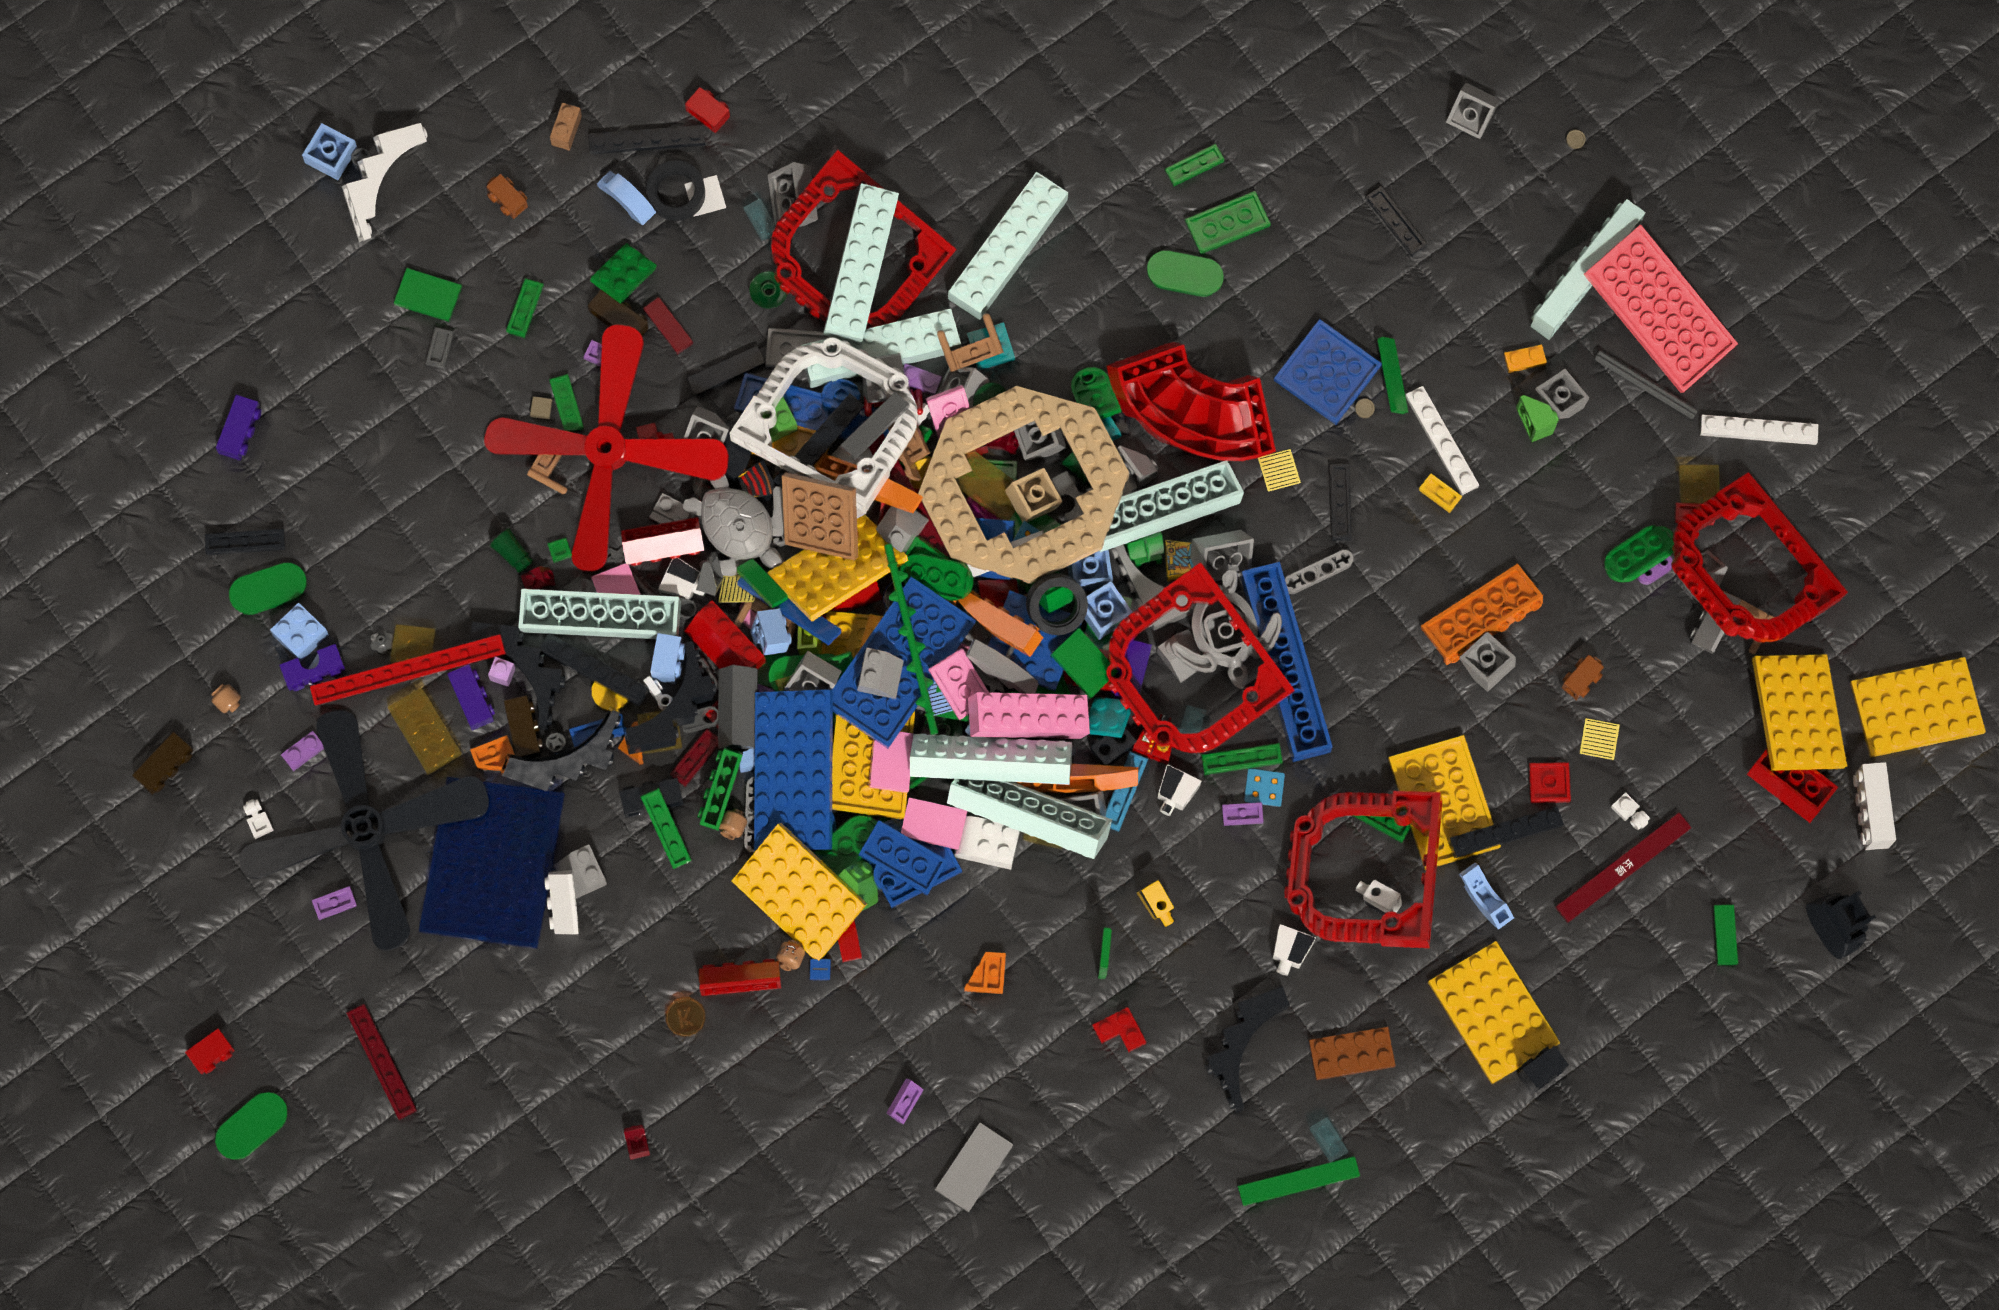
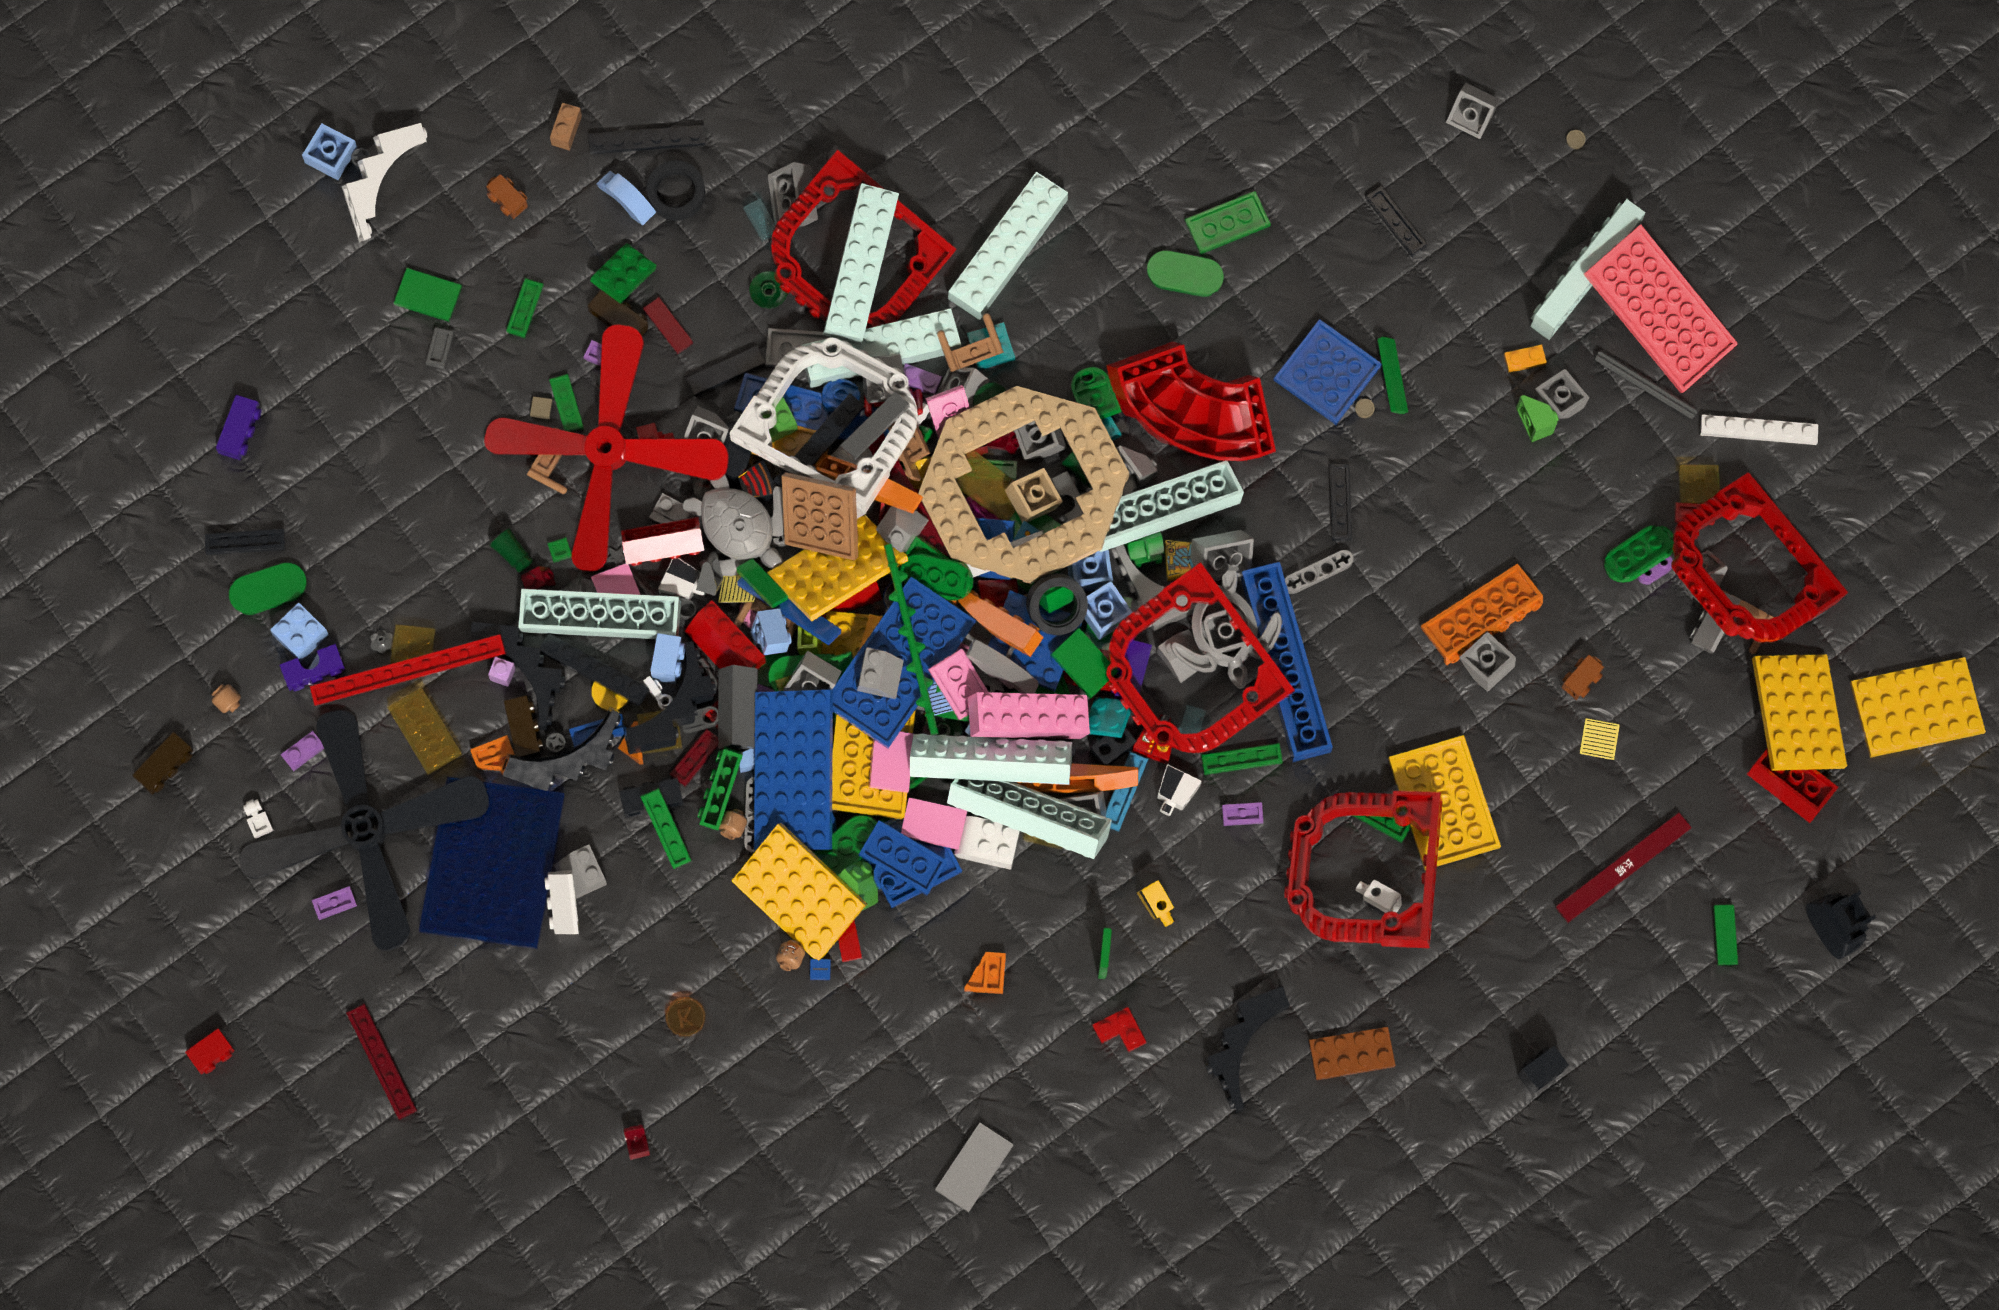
green tile [215,1092,288,1160] -> none
dark purple brick [447,664,495,731] -> none
white sticker [684,175,726,217] -> none
red brick [685,87,730,133] -> none
red slope [699,959,781,996] -> none
medium lavender plate [887,1078,924,1124] -> none
green tile [1165,144,1225,187] -> none
green tile [1238,1157,1360,1206] -> none
dark azure sticker [1244,769,1285,807] -> none
light yellow sticker [1258,449,1301,491] -> none
white torso [1273,924,1316,976] -> none
clear light blue plate [1309,1117,1349,1163] -> none
white plate [1405,386,1479,496] -> none
yellow plate [1419,474,1462,513] -> none
yellow plate [1428,941,1560,1084] -> none
black plate [1448,807,1564,858] -> none
light blue arch [1459,863,1514,929] -> none
red tile [1529,762,1571,803] -> none
white plate [1611,793,1650,830] -> none
white brick [1853,762,1896,850] -> none

